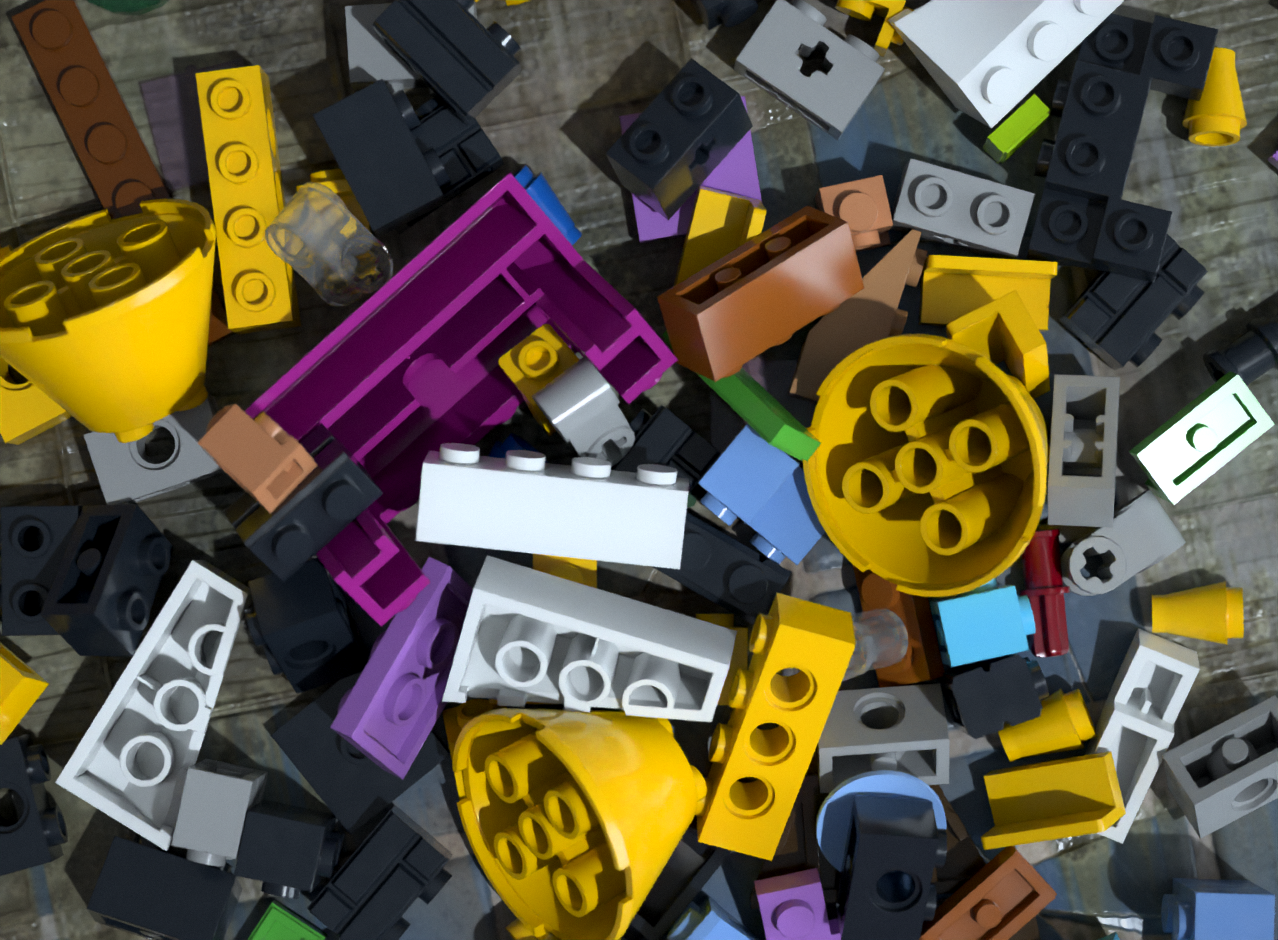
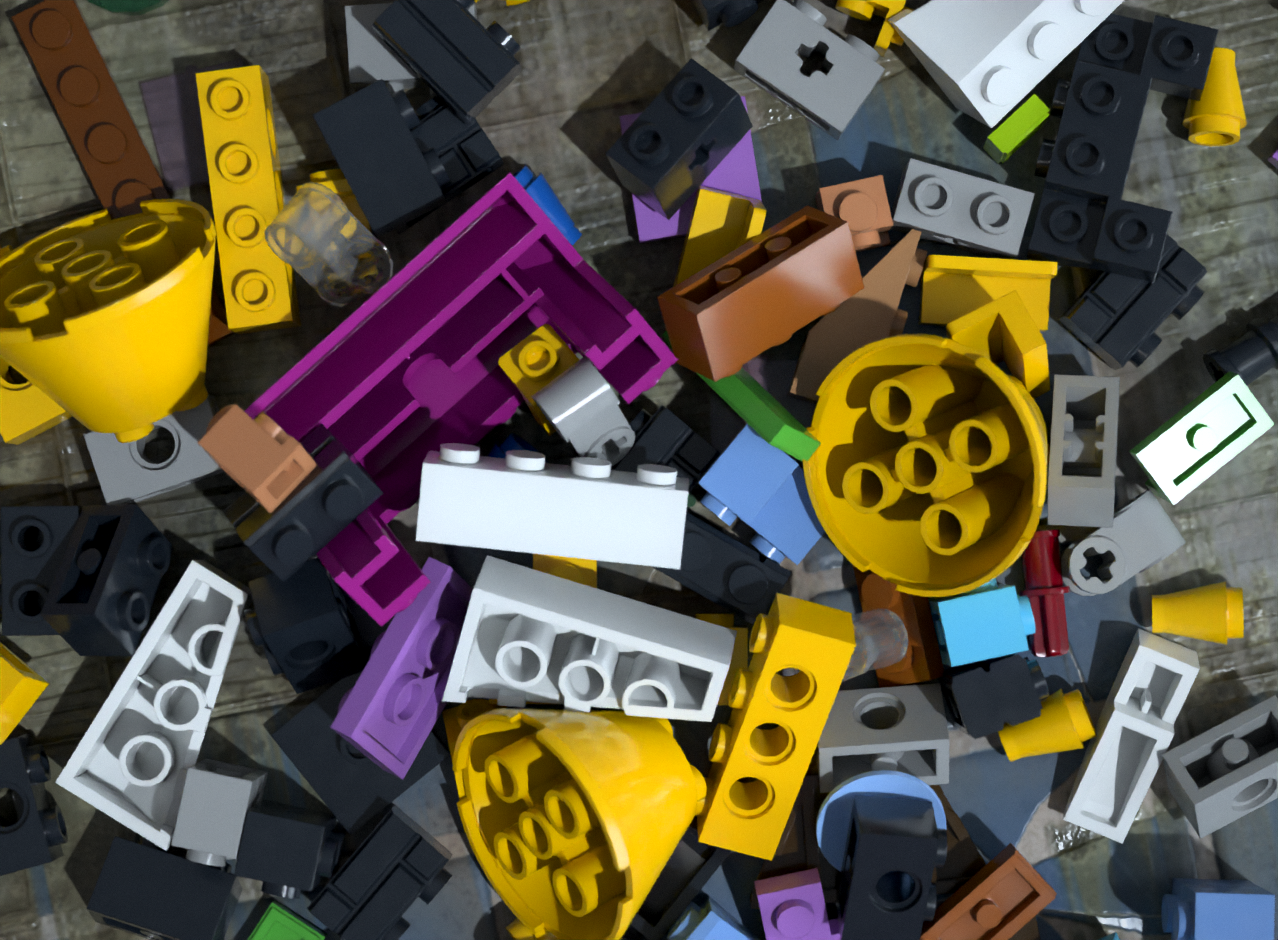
yellow panel [981,751,1126,850] -> none

